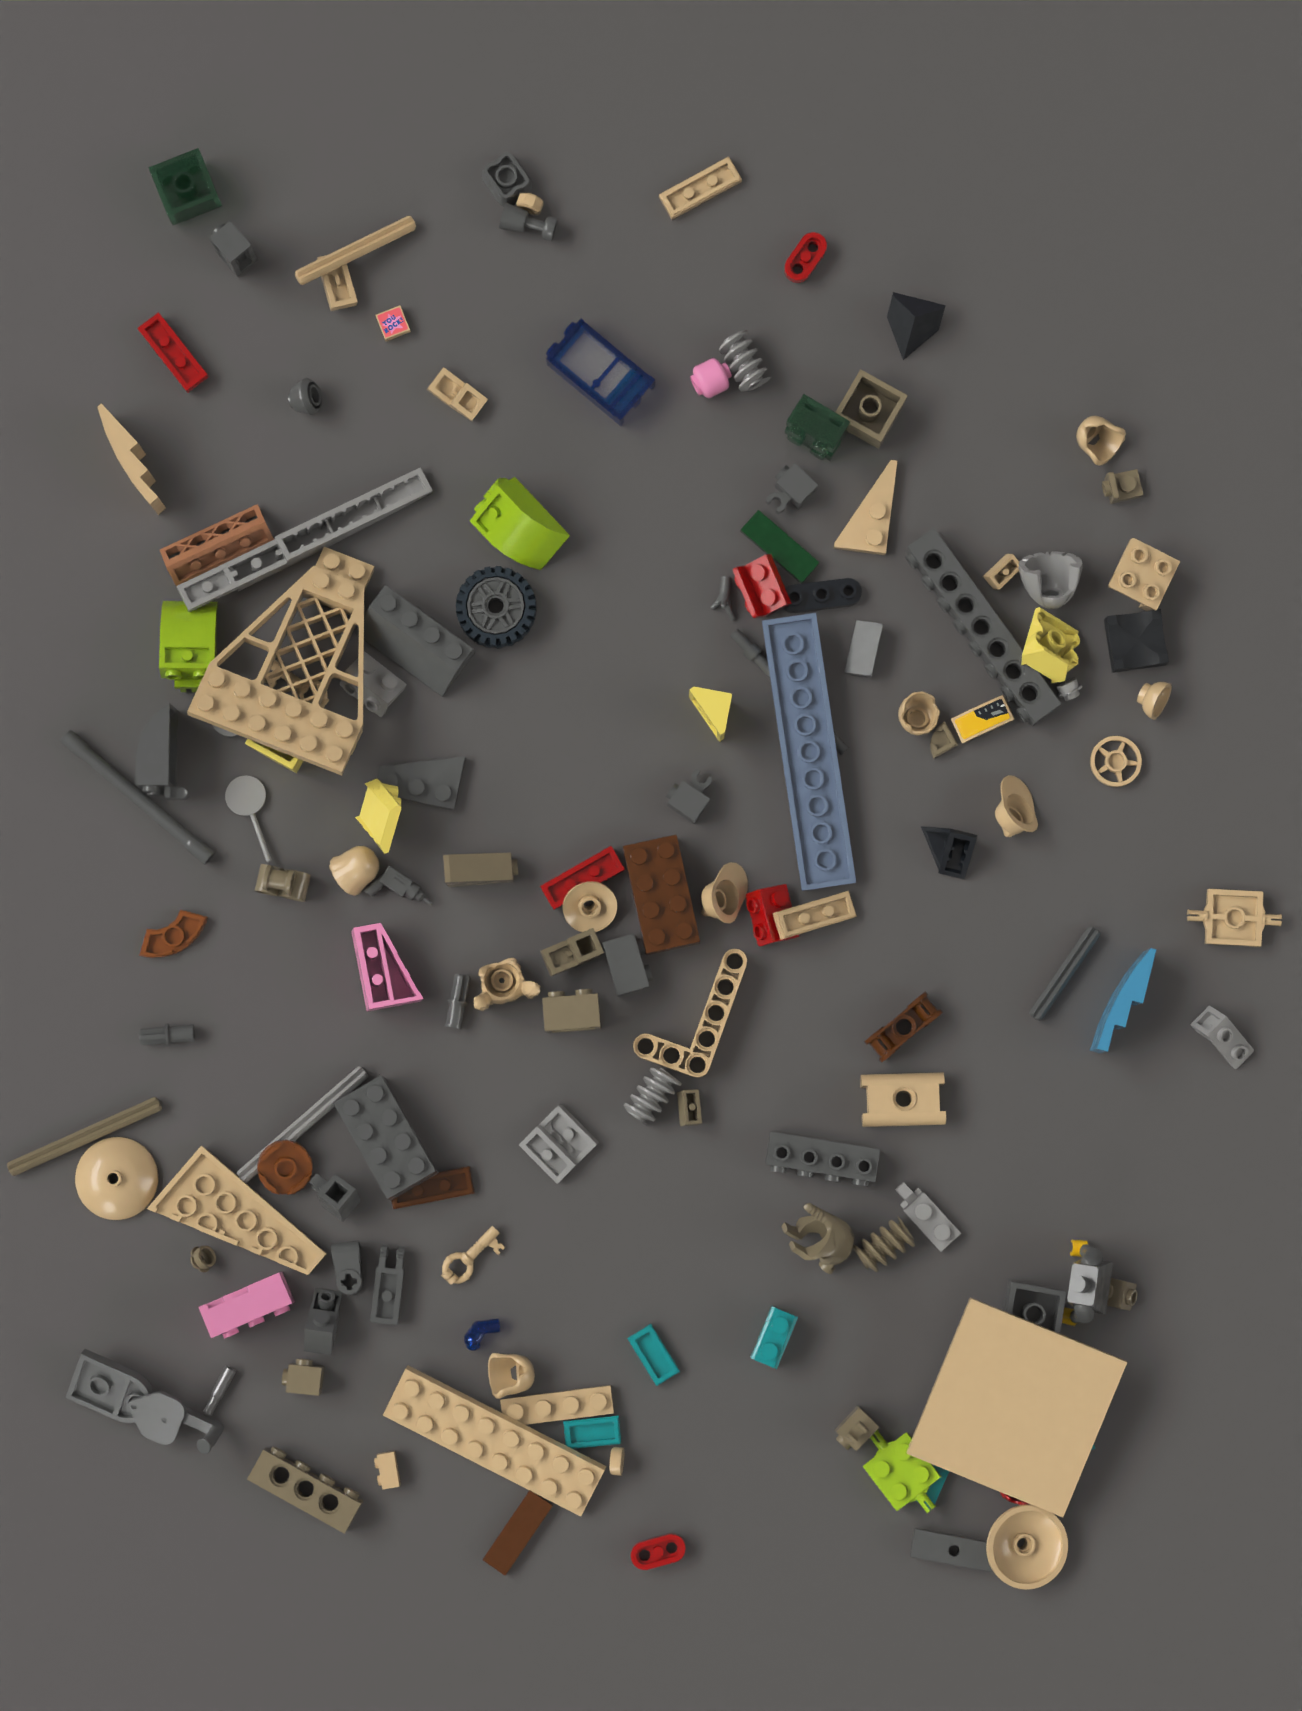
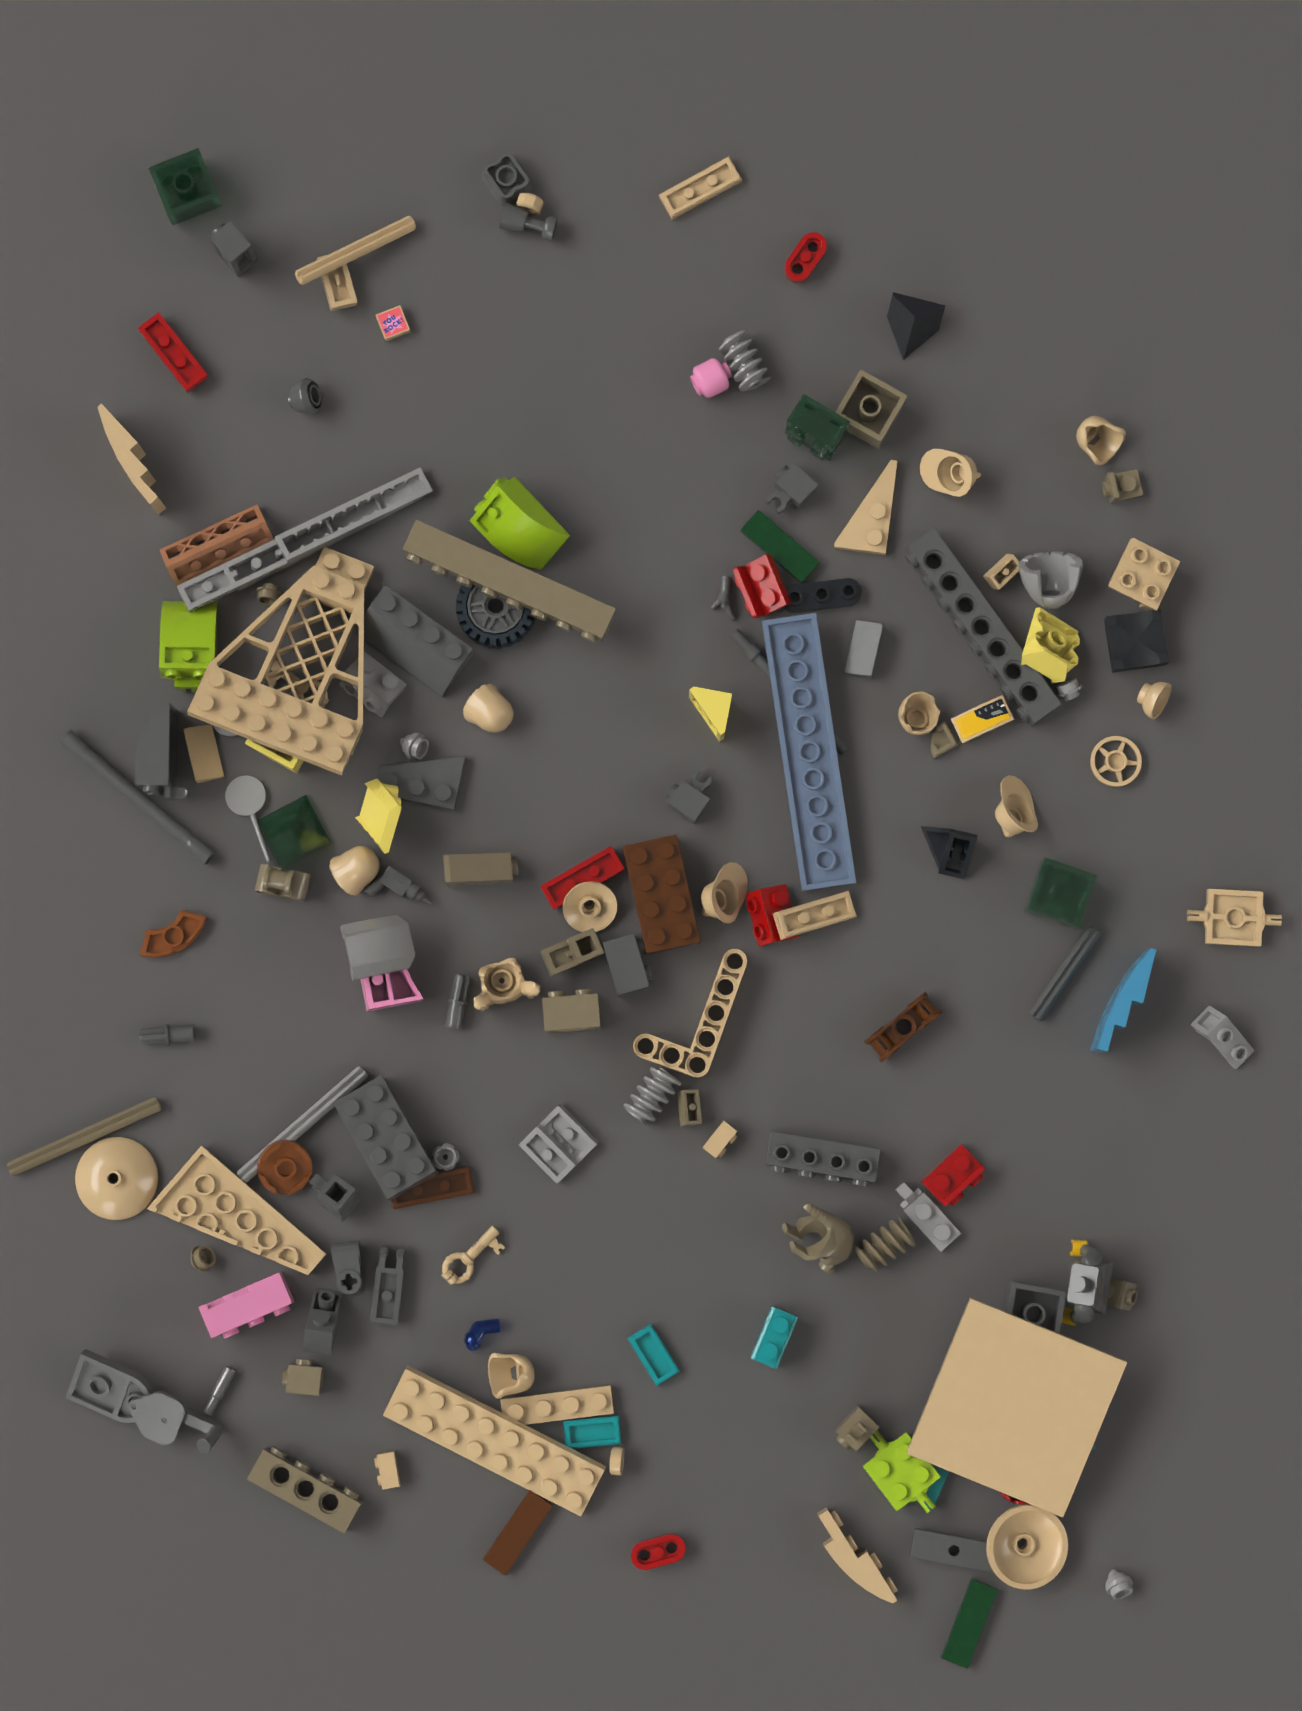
tan slope [426,367,488,421] -> none
clear blue door [546,318,655,426] -> none
tan piece [860,1072,946,1127] -> none
none -> tan slope [183,724,224,783]
none -> dark tan plate [256,583,283,606]
none -> clear green slope [258,795,331,868]
none -> light grey slope [340,915,415,981]
none -> light grey plate [400,732,429,760]
none -> dark tan brick [402,520,616,643]
none -> light grey plate [432,1143,459,1171]
none -> tan hair [463,684,514,733]
none -> tan piece [702,1121,737,1158]
none -> tan slope [817,1507,898,1603]
none -> tan piece [920,449,981,497]
none -> red bracket [921,1144,986,1206]
none -> dark green tile [941,1578,998,1669]
none -> clear green piece [1024,857,1097,930]
none -> light grey plate [1105,1569,1133,1600]

